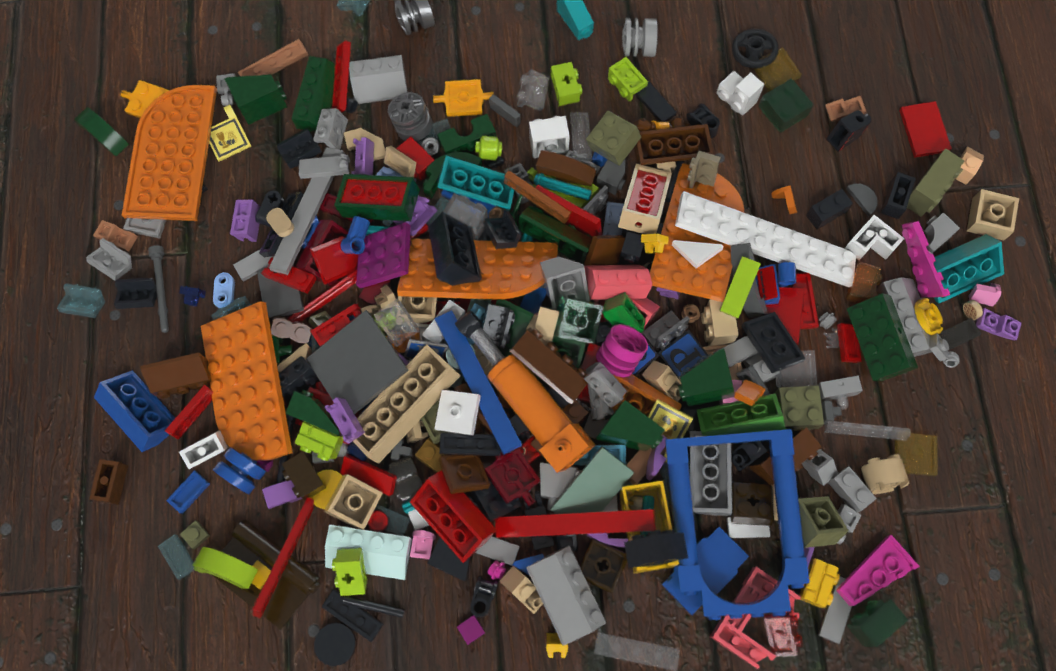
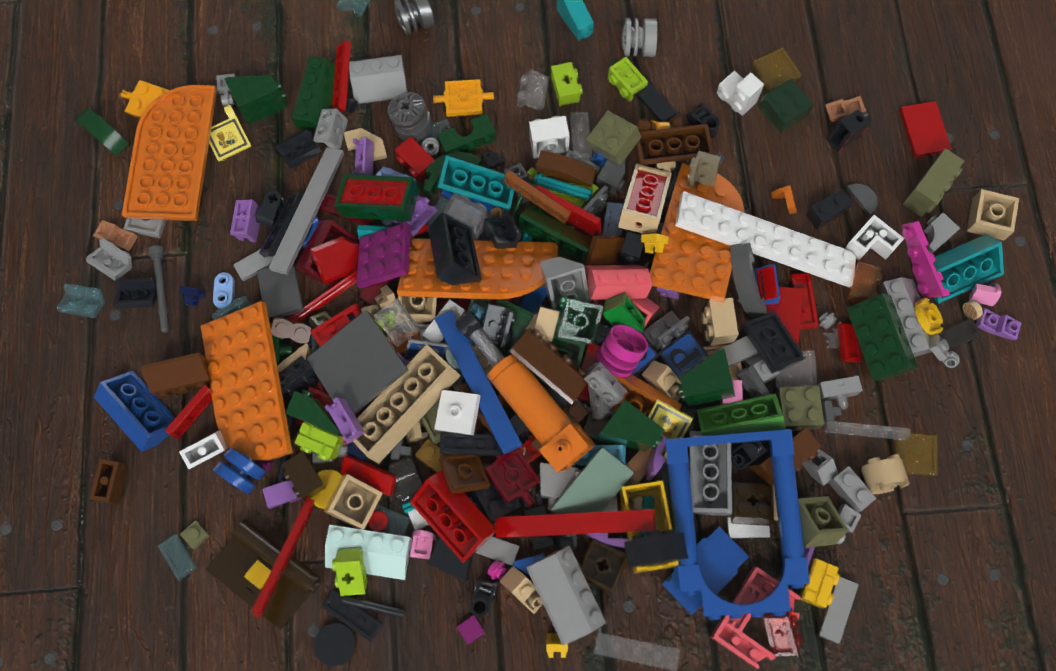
blue tile [166,470,210,514] -> none
lime arch [192,547,258,589] -> none
nougat tile [238,39,308,76] -> none
red plate [261,257,317,294] -> none
tan tile [266,208,294,237] -> none
light grey hinge [299,154,350,179] -> none
blue piece [341,216,370,254] -> none
tan tile [384,146,417,178] -> none
lime head [475,135,502,161] -> none
dark grey tile [489,95,521,127] -> none
white tile [672,240,723,268] -> none
medium nougat plate [681,304,700,323] -> none
lime tile [720,256,761,319] -> none
black wheel [732,29,779,69] -> none
orange tile [734,380,766,406] -> none
blue piece [777,262,796,287] -> none
dark pink wing [836,535,920,606] -> none
clear green brick [847,598,908,647] -> none
black brick [881,172,916,219] -> none
light nougat slope [955,147,984,185] -> none

